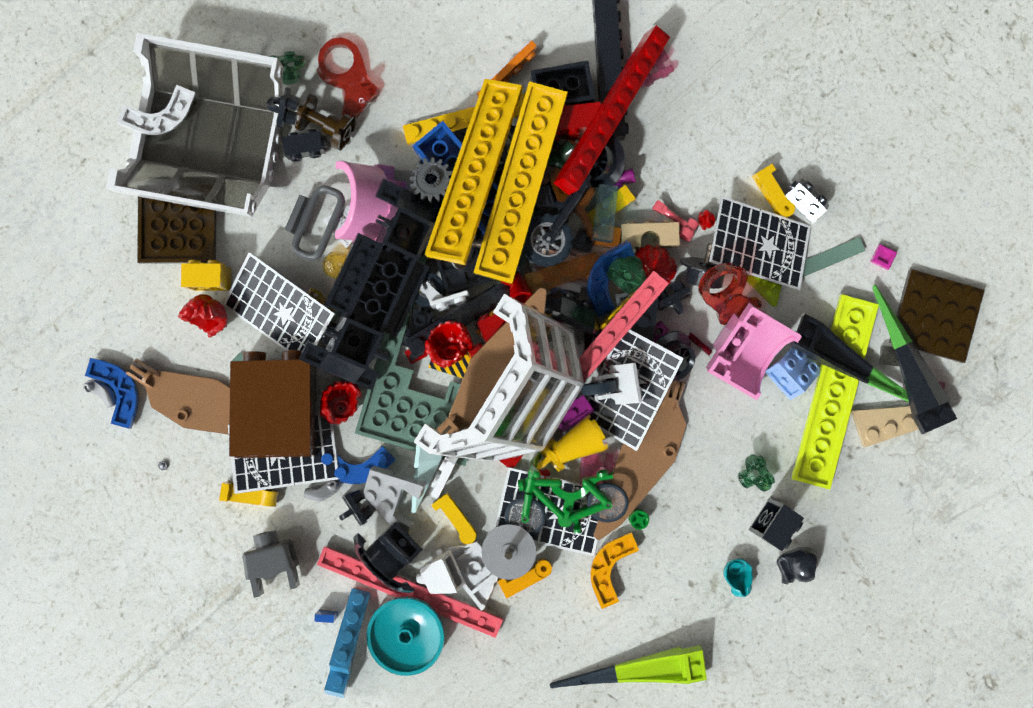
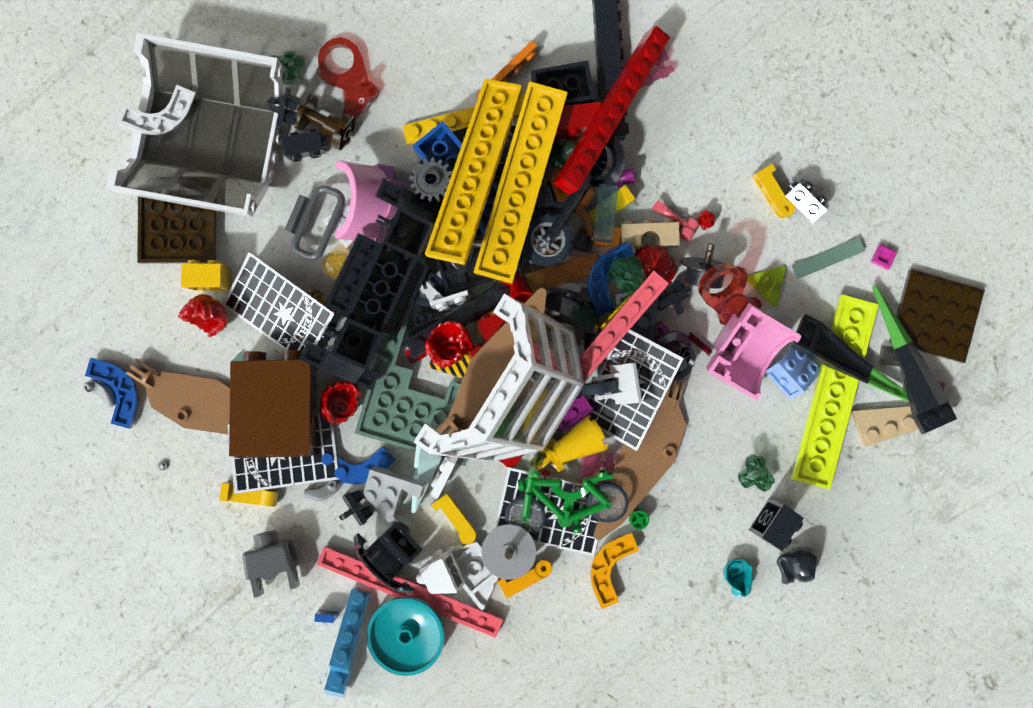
lime plate [550,645,707,688] -> none
sticker [709,196,811,290] -> none

